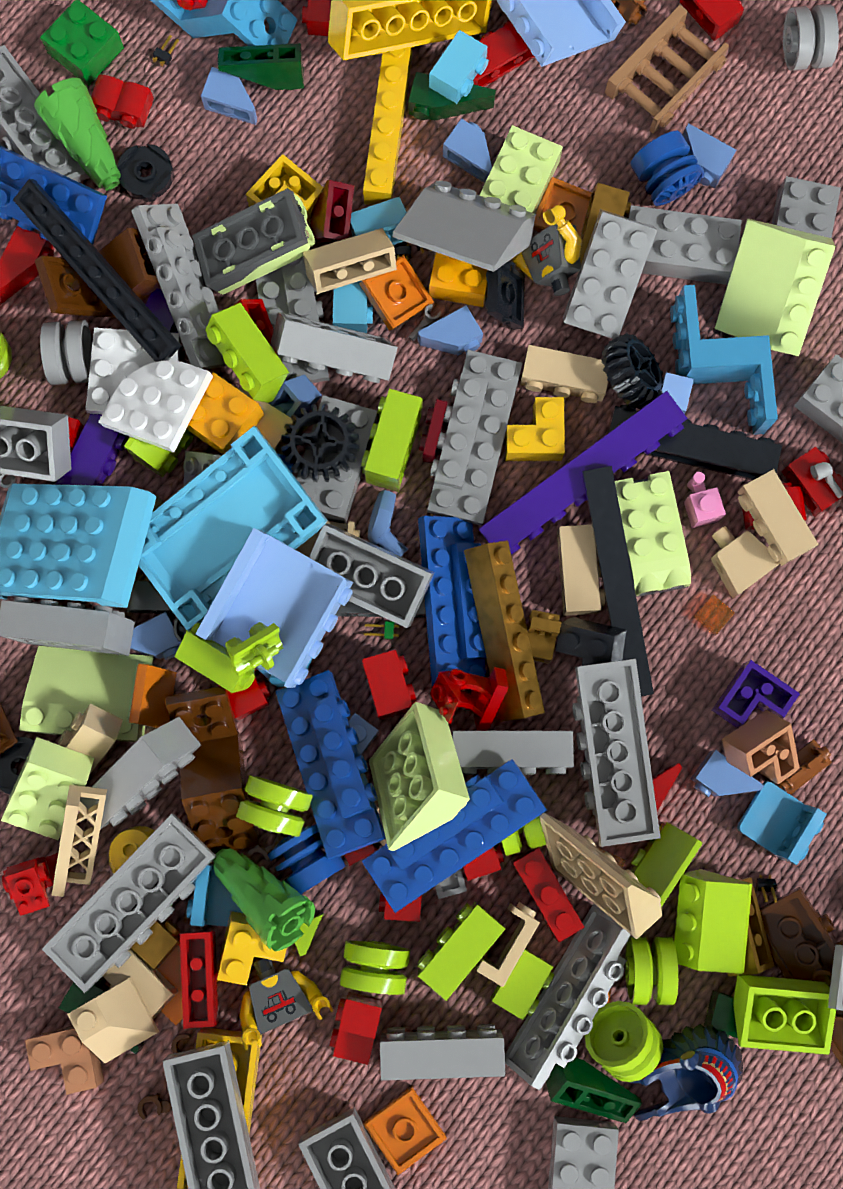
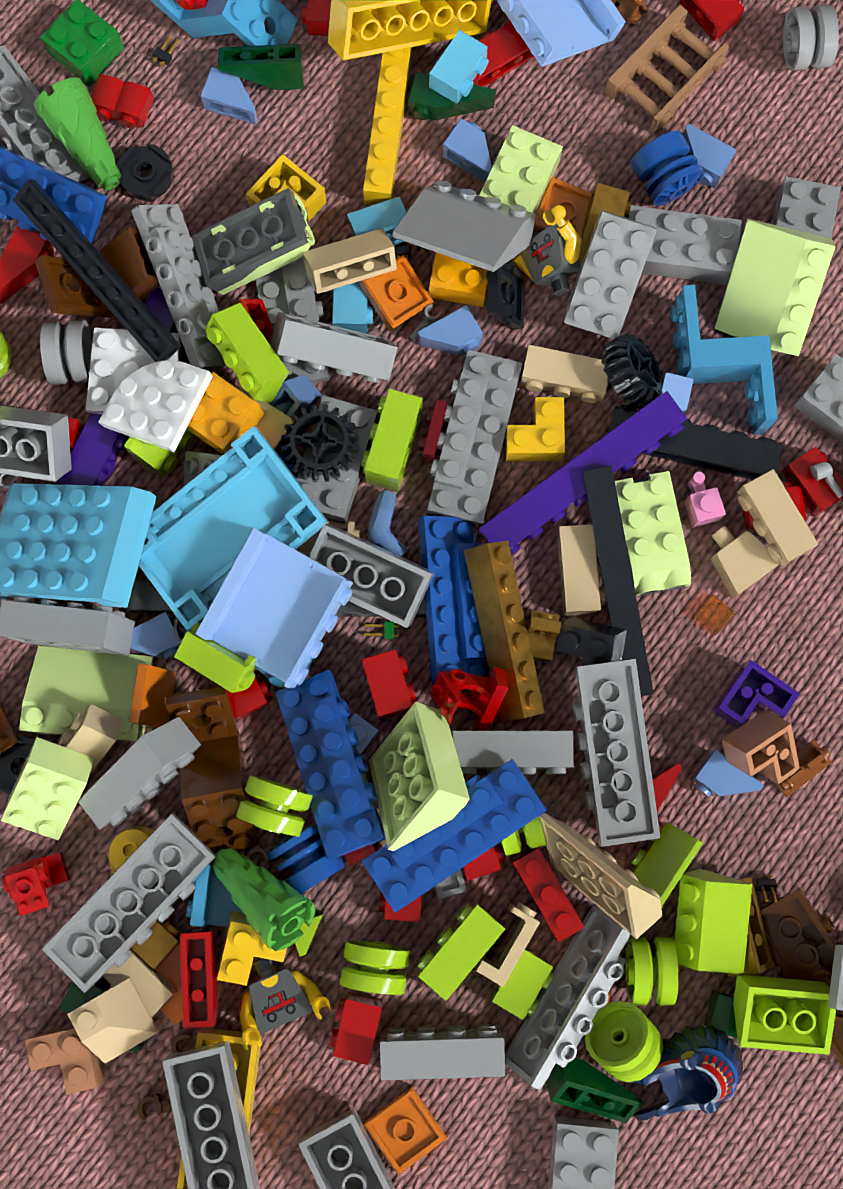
tan fence [52,785,107,897] -> none
lime hips [225,622,284,676] -> none
dark red slope [310,180,354,244] -> none
dark azure bracket [737,781,827,865] -> none

